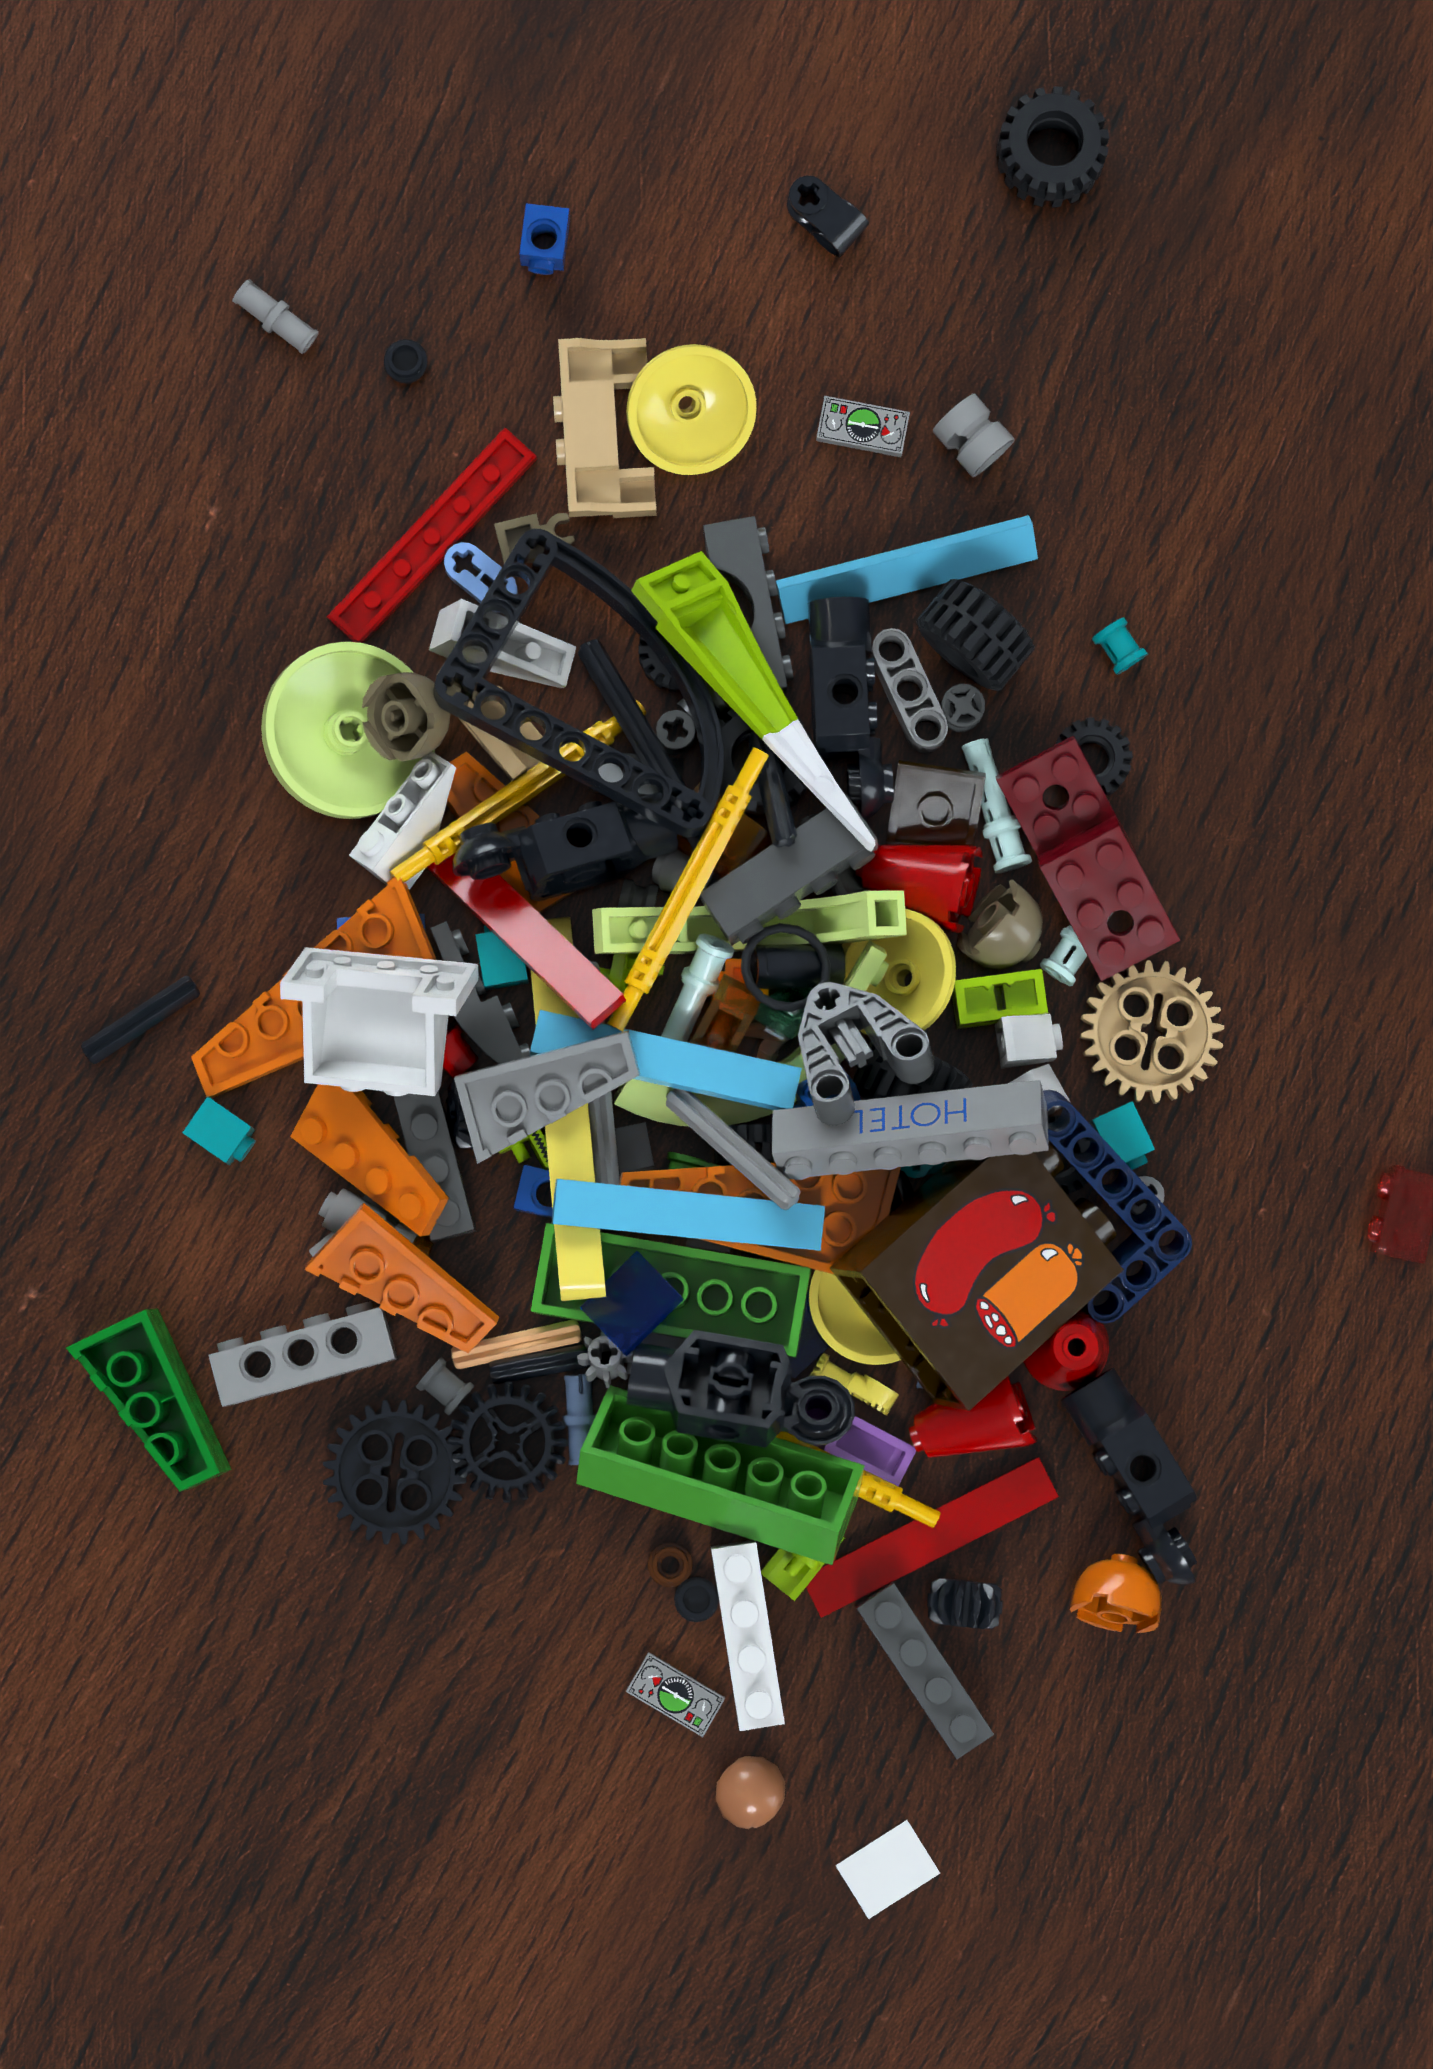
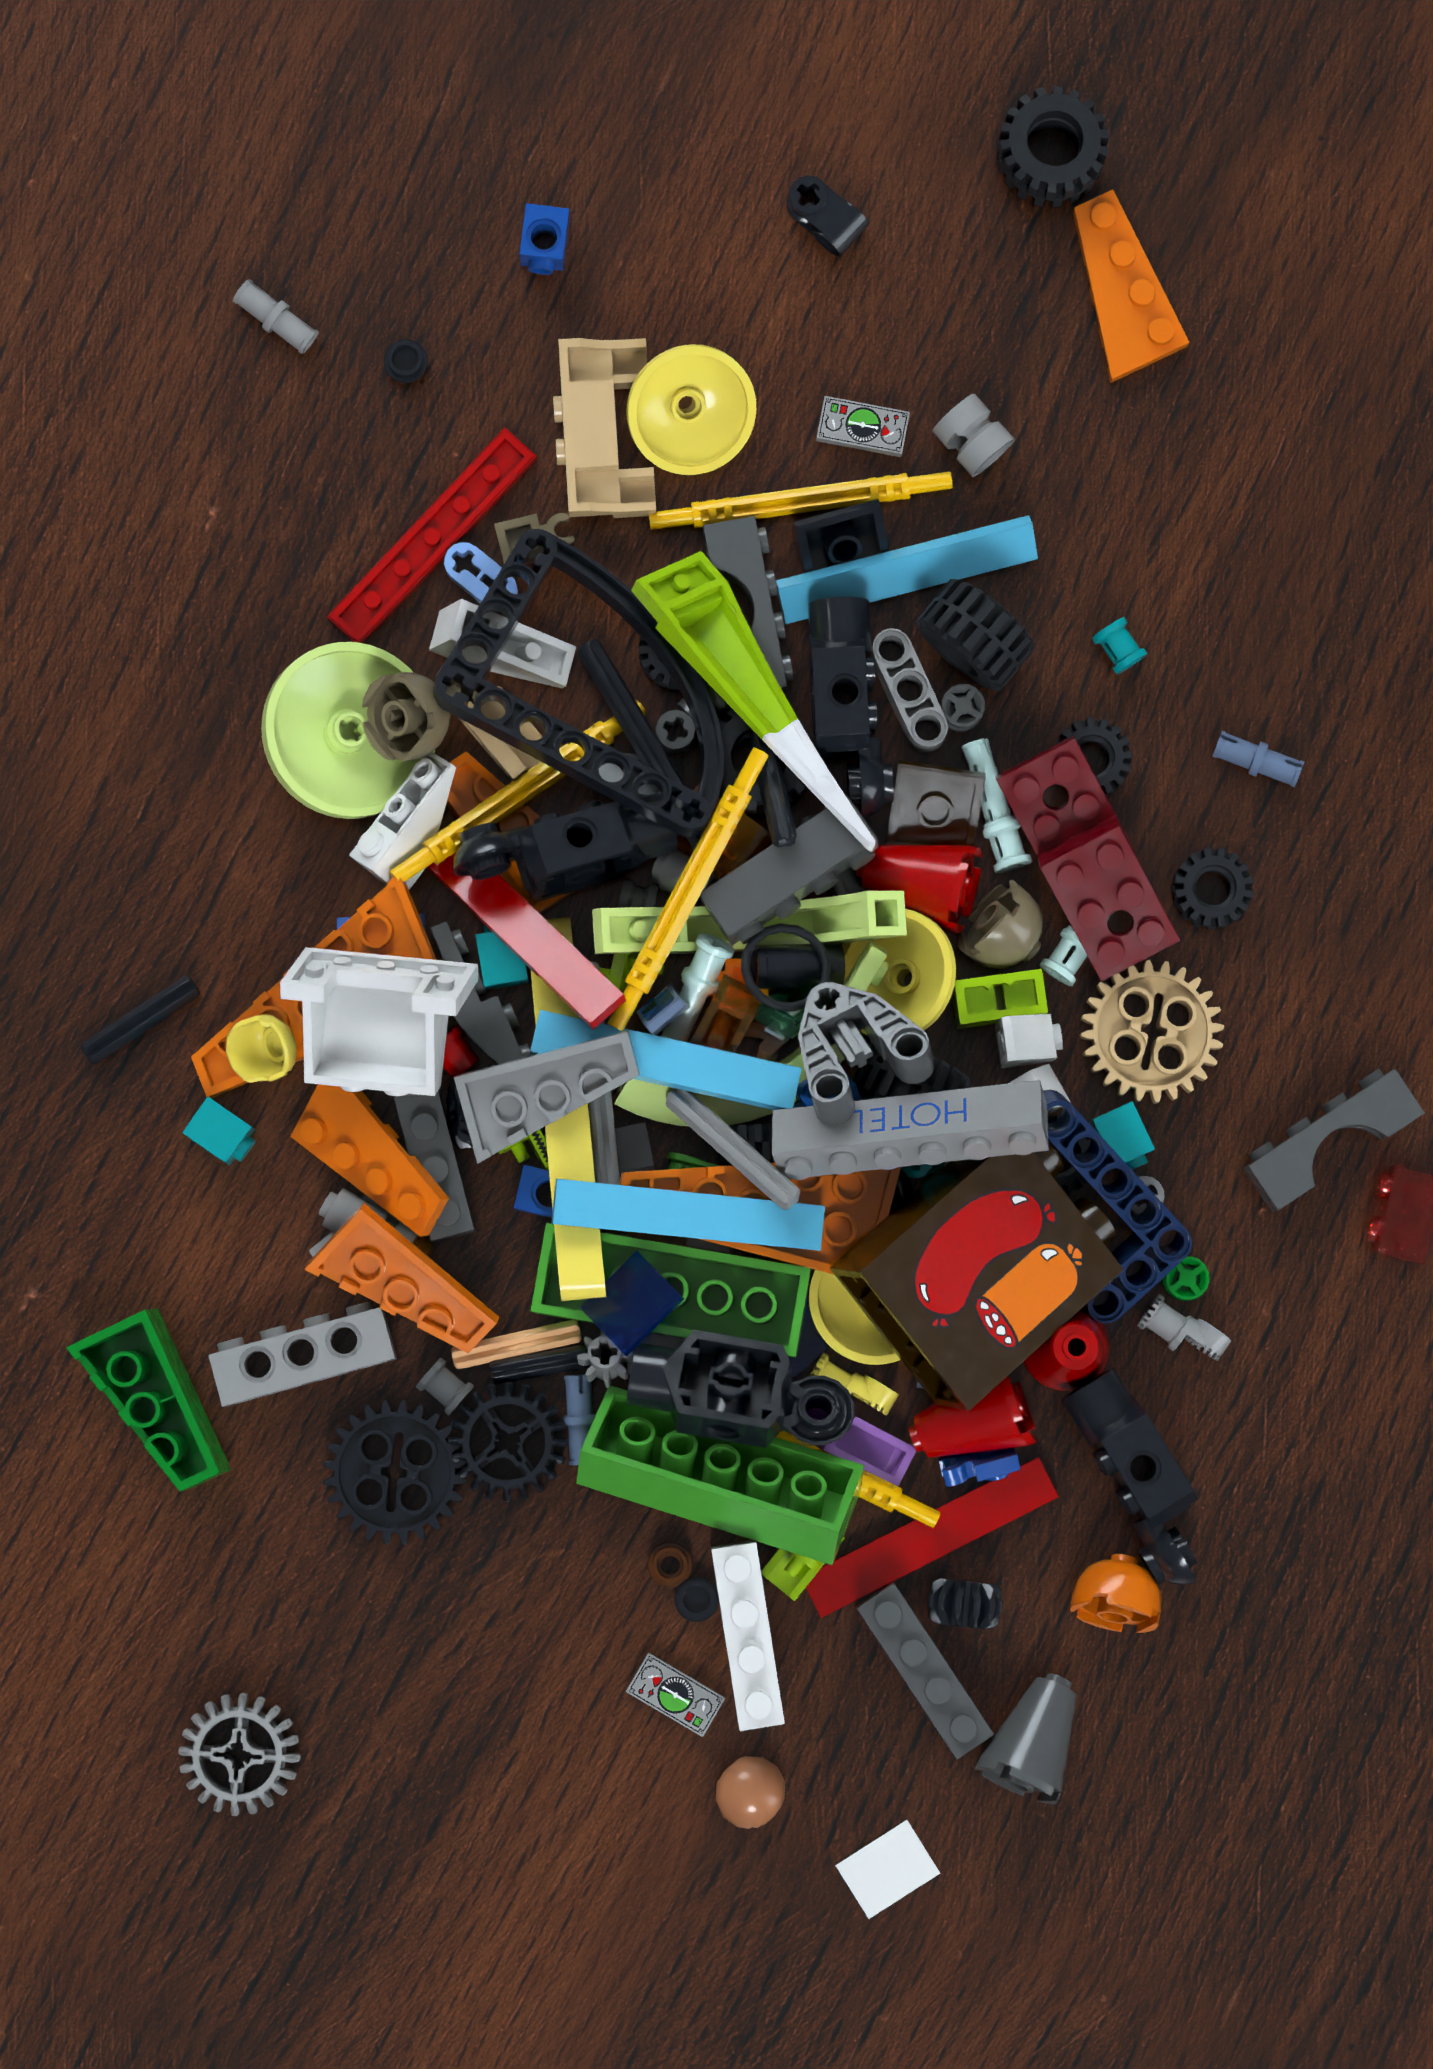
none -> light grey gear [178,1693,301,1816]
none -> light yellow hair [226,1015,297,1083]
none -> sand blue slope [637,983,690,1036]
none -> yellow axle [649,471,953,530]
none -> black slope [792,499,889,573]
none -> blue plate [938,1448,1021,1487]
none -> dark grey cone [974,1673,1077,1805]
none -> orange wing [1073,189,1190,383]
none -> light grey connector [1137,1294,1231,1361]
none -> green wheel [1162,1256,1210,1301]
none -> black tyre [1171,847,1254,930]
none -> sand blue pin [1212,730,1305,788]
none -> dark grey arch [1243,1068,1425,1212]

